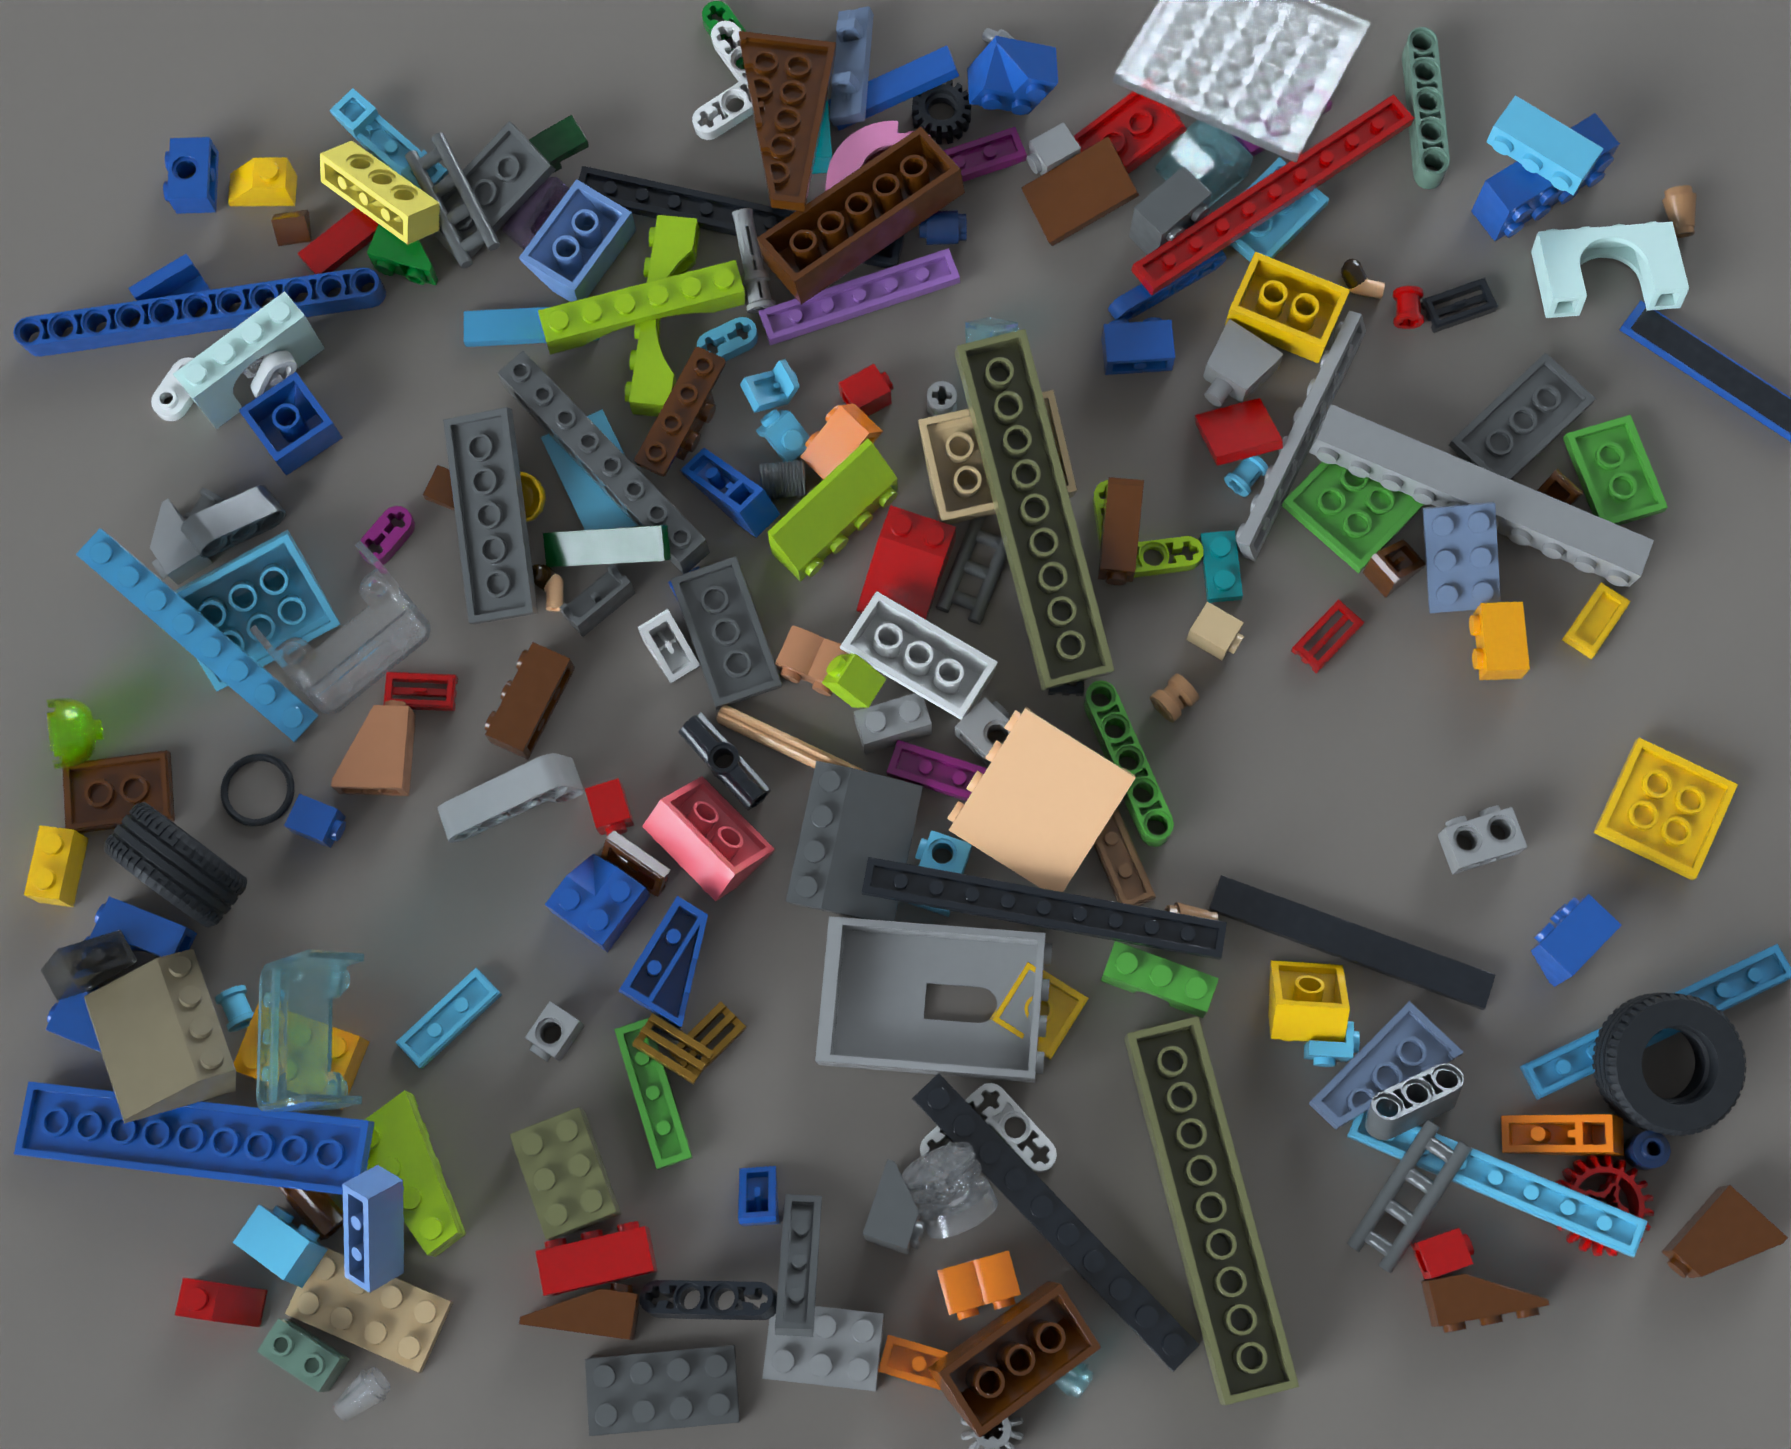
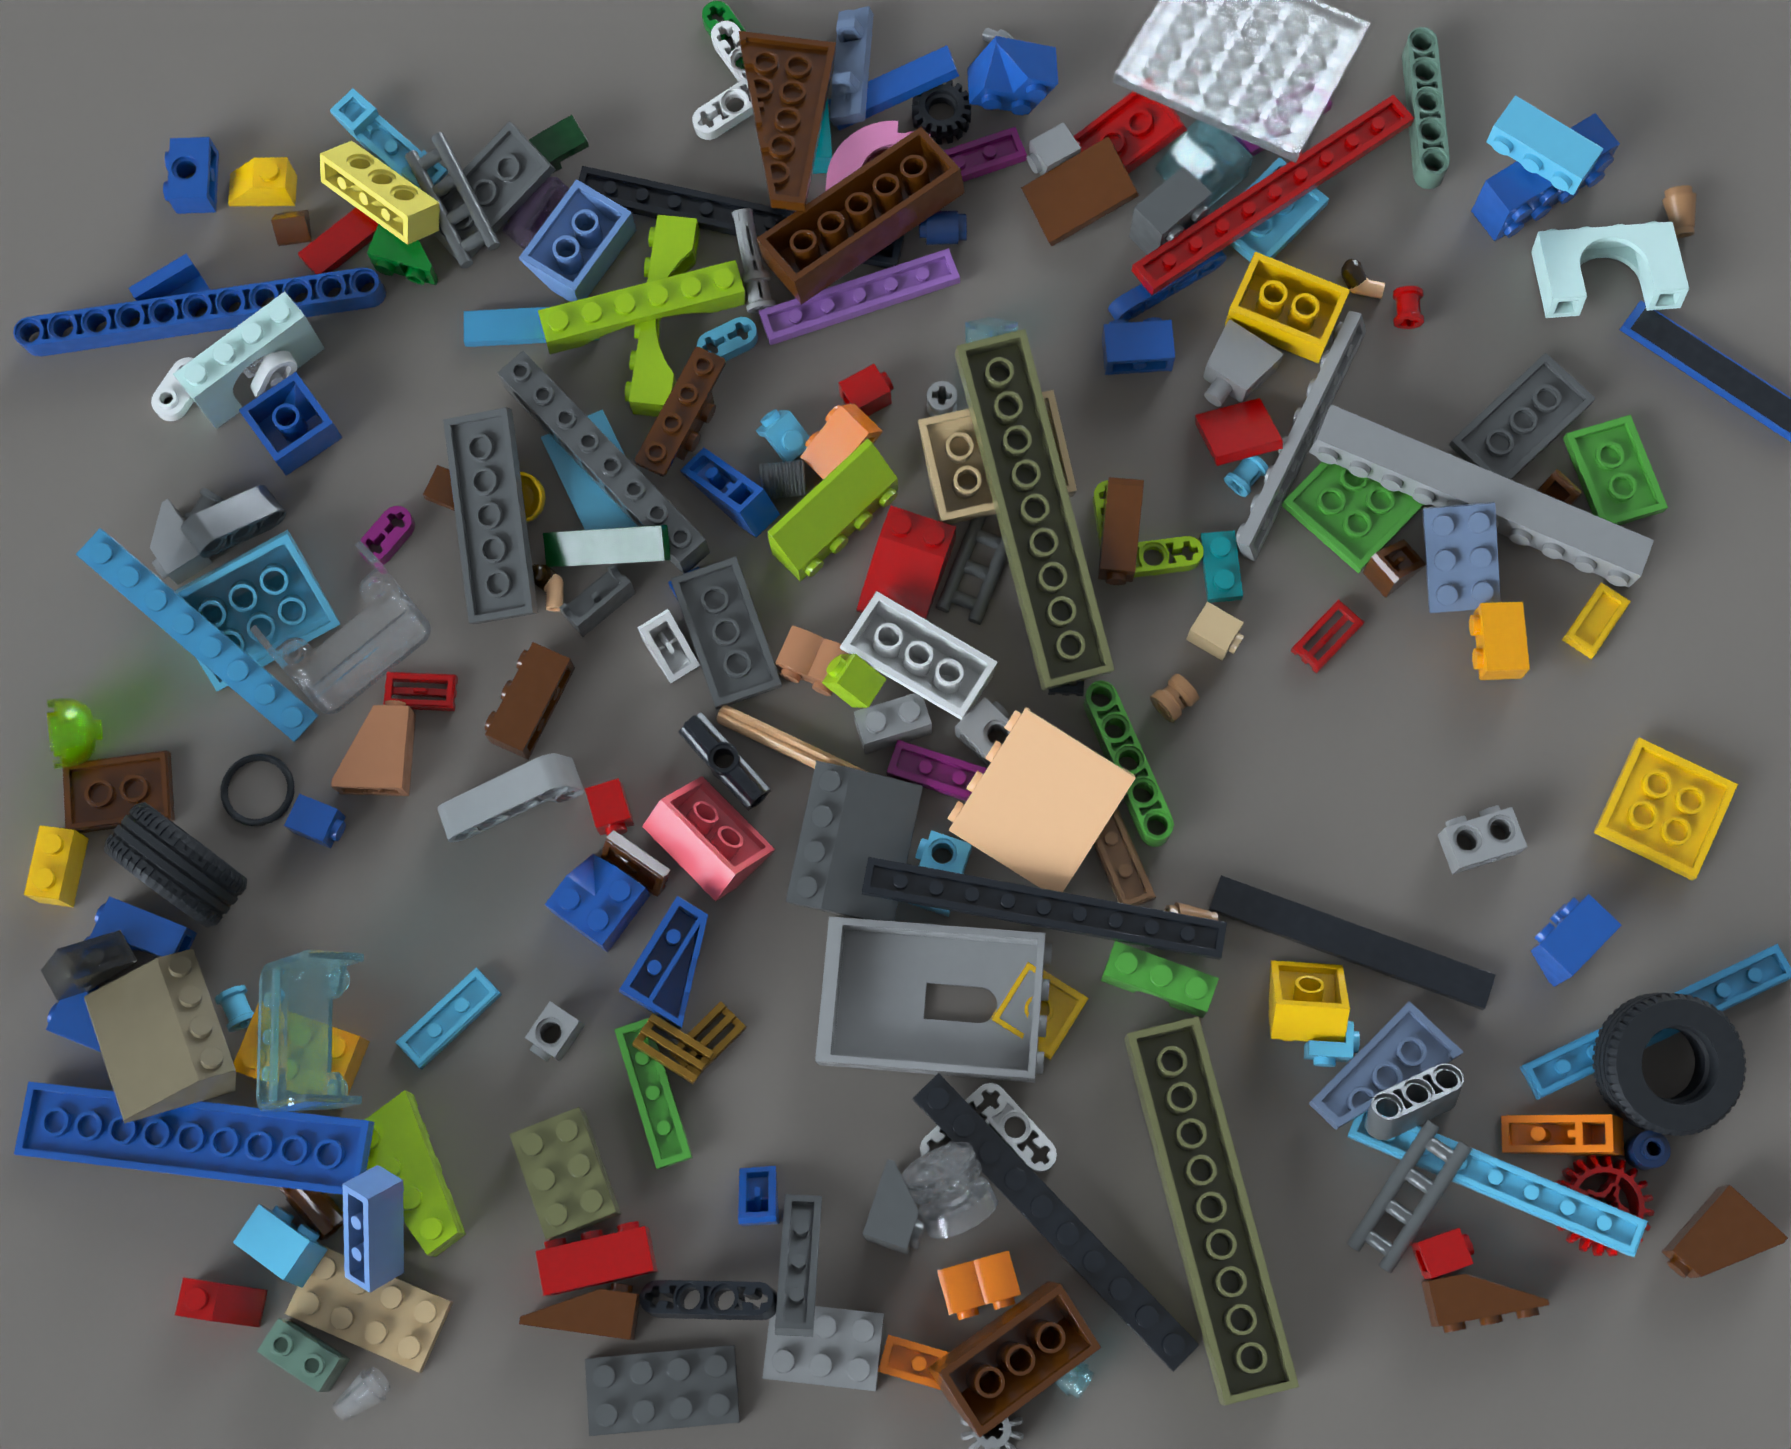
medium azure bracket [740,359,799,413] -> none
black tile [1421,278,1498,333] -> none

